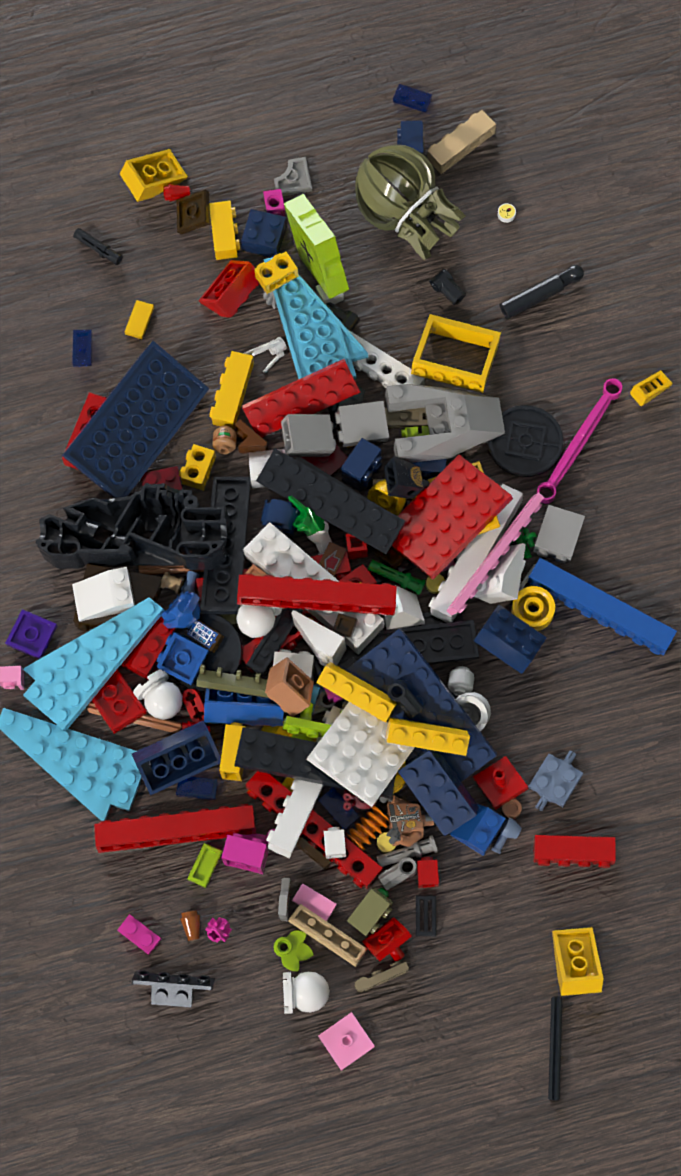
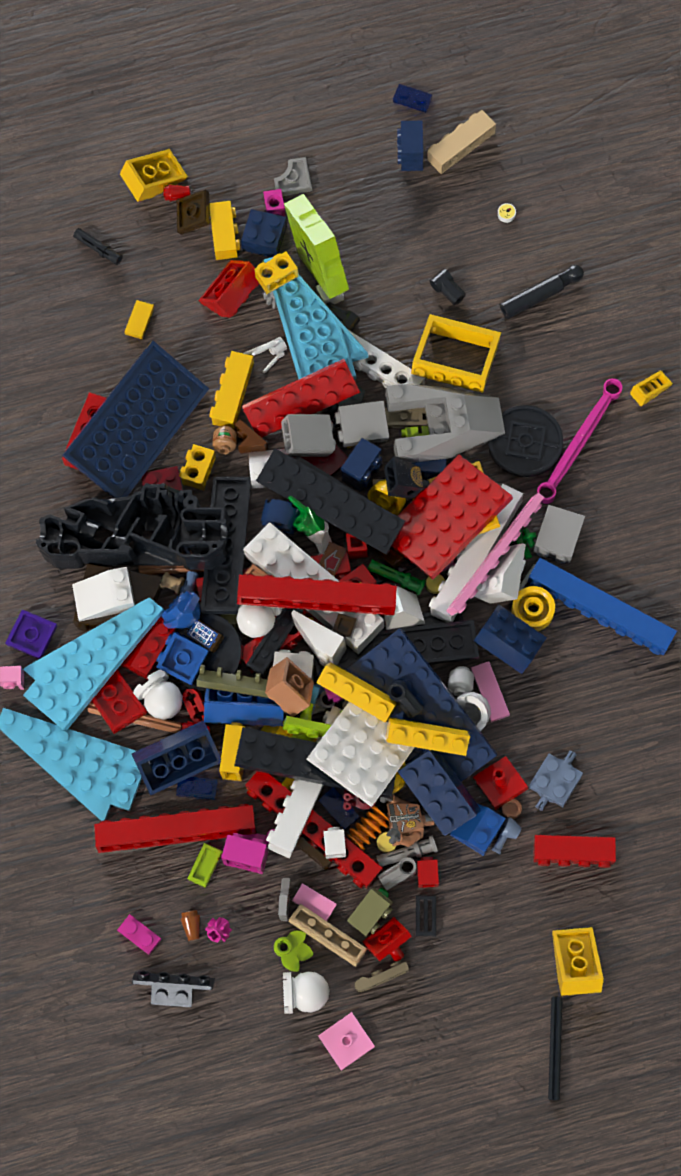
clear blue plate [72,330,92,367] -> none
olive piece [355,144,466,260] -> none
none -> bright pink tile [471,661,510,722]

